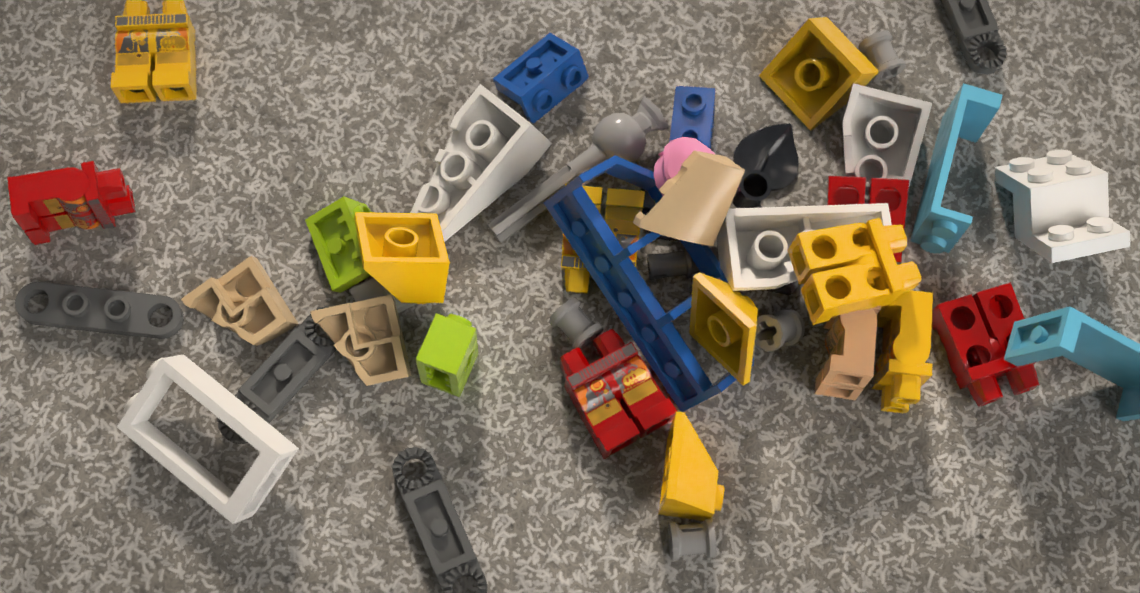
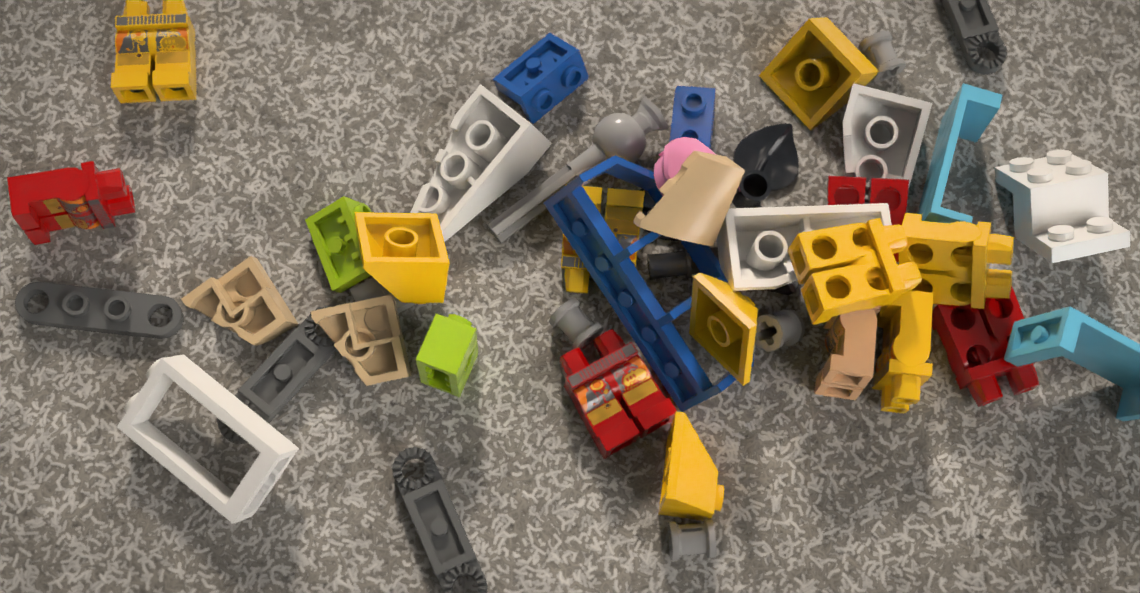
none -> yellow hips [899,213,1014,309]

